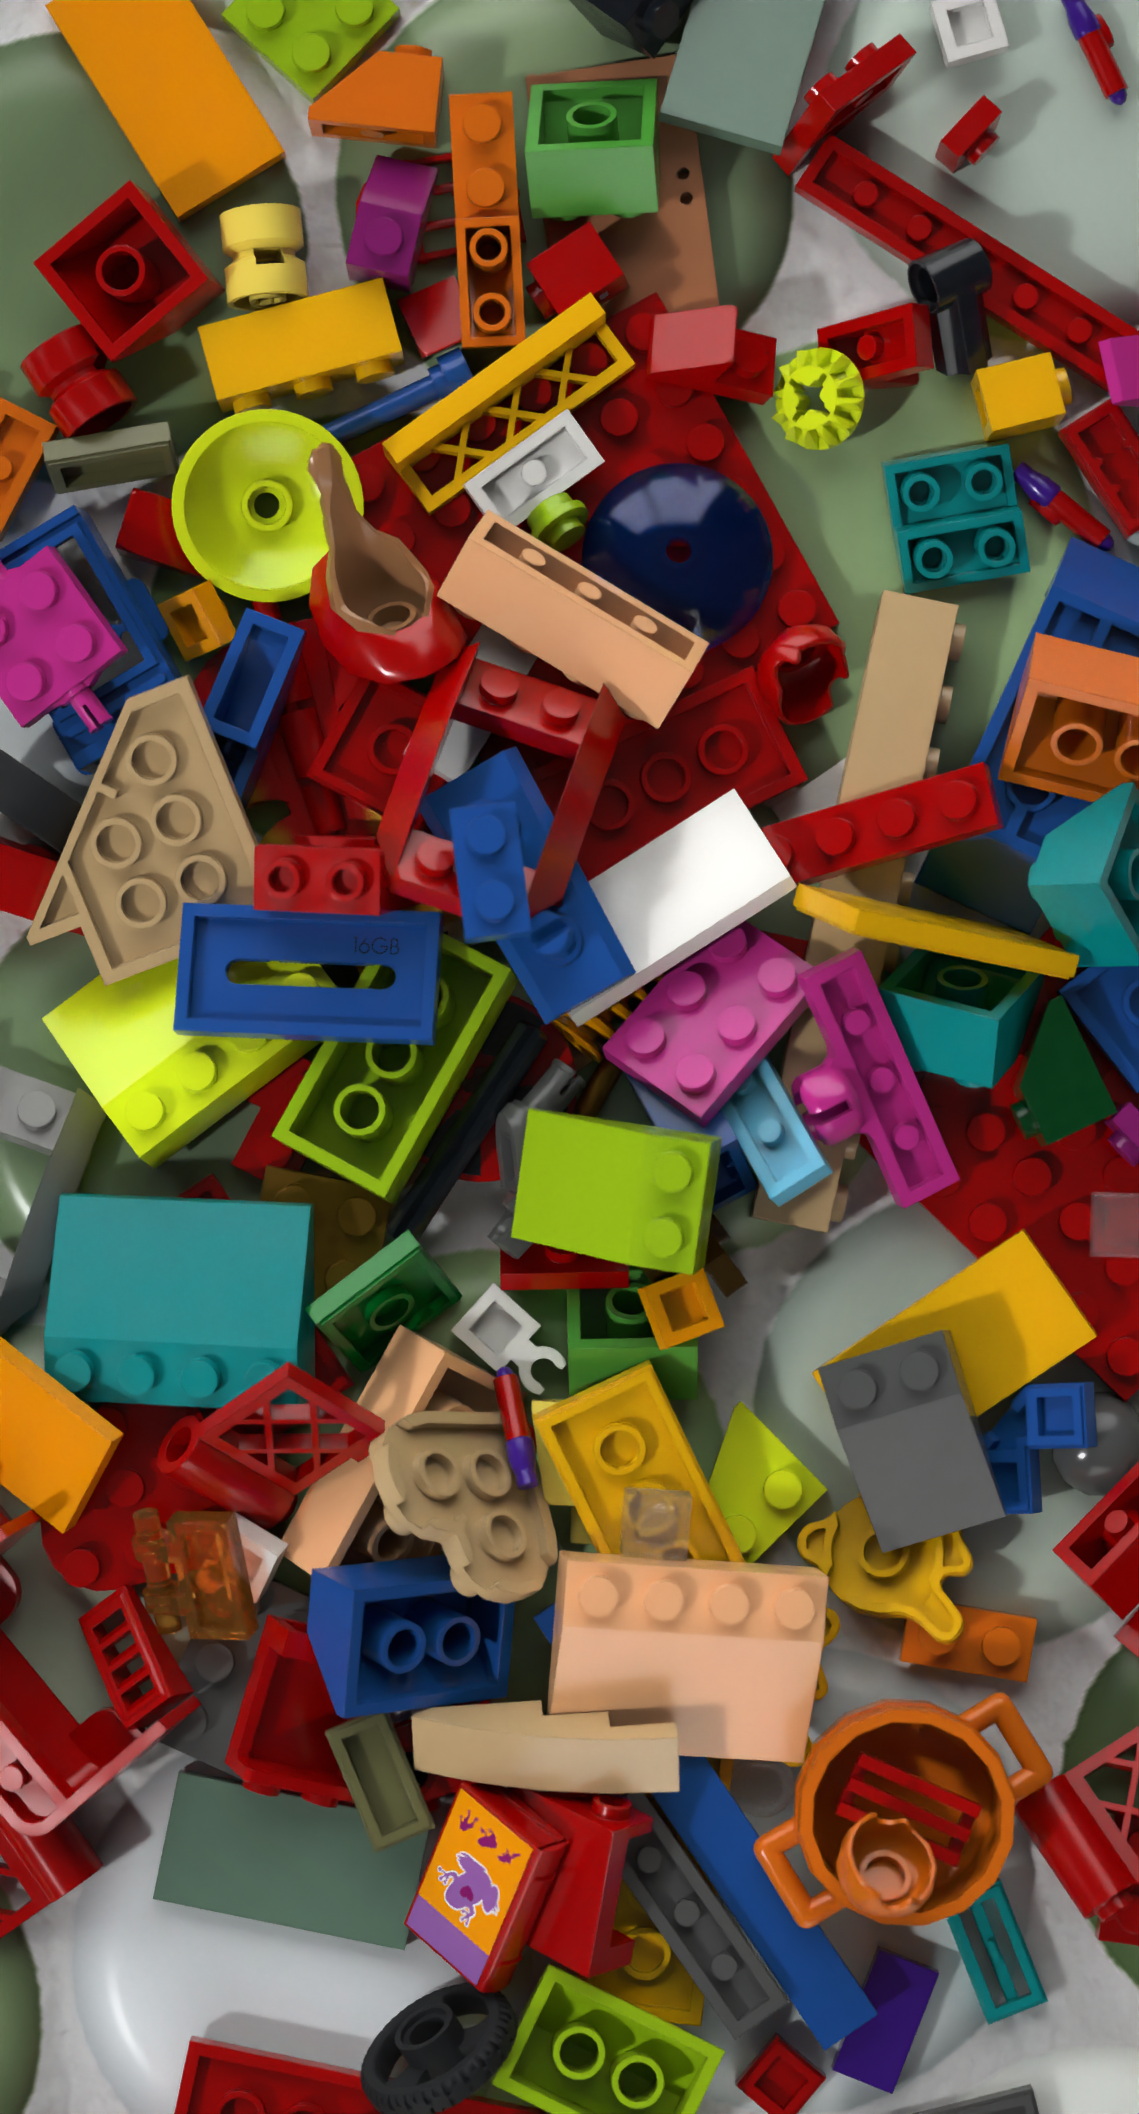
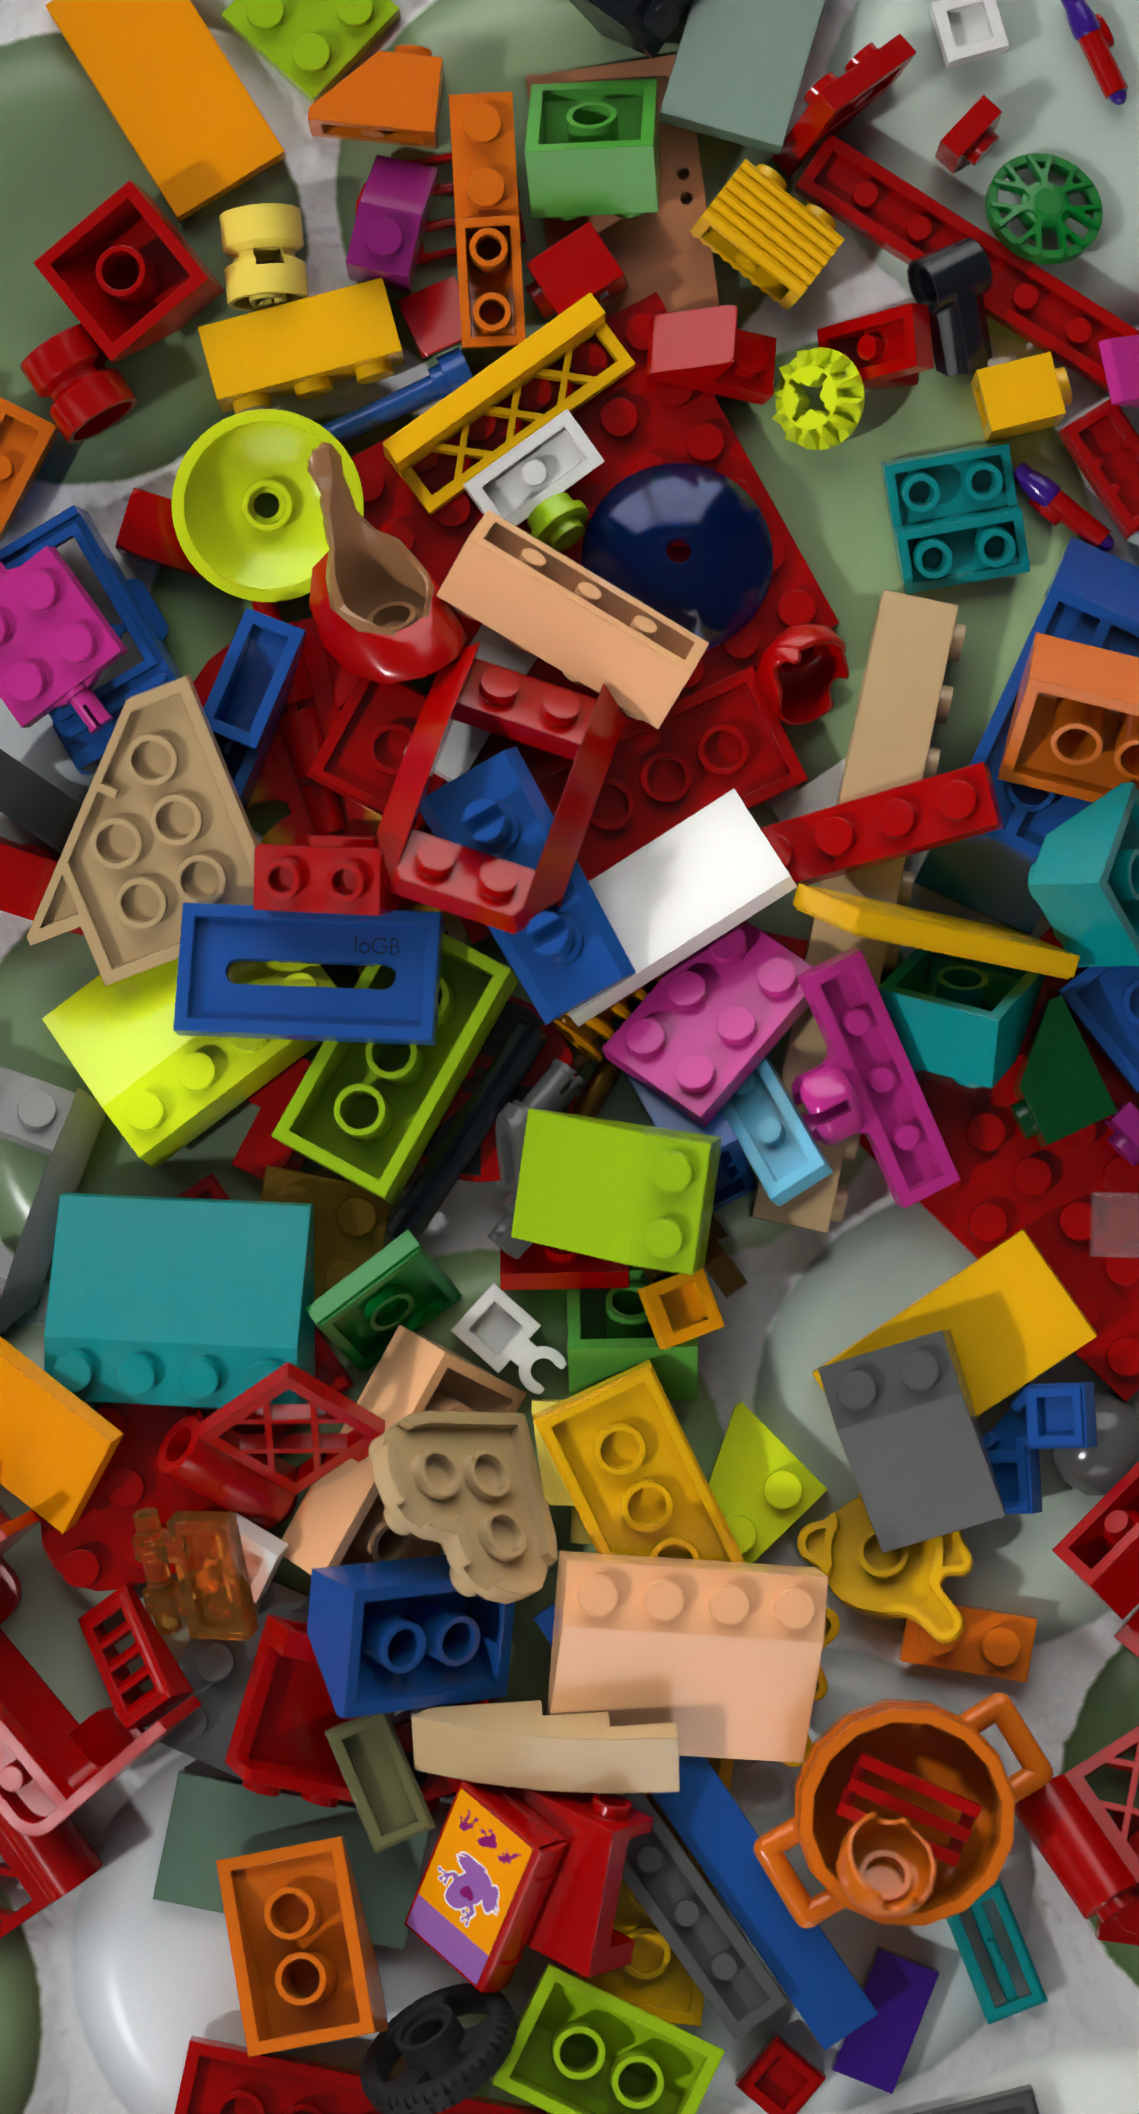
olive tile [42,421,179,494] -> none
light orange plate [157,580,236,662] -> none
blue plate [449,801,532,944] -> none
piece [493,1366,538,1490] -> none
clear plate [619,1487,692,1561] -> none
none -> orange slope [216,1836,389,2057]
none -> yellow brick [690,159,845,310]
none -> green wheel [985,153,1103,265]

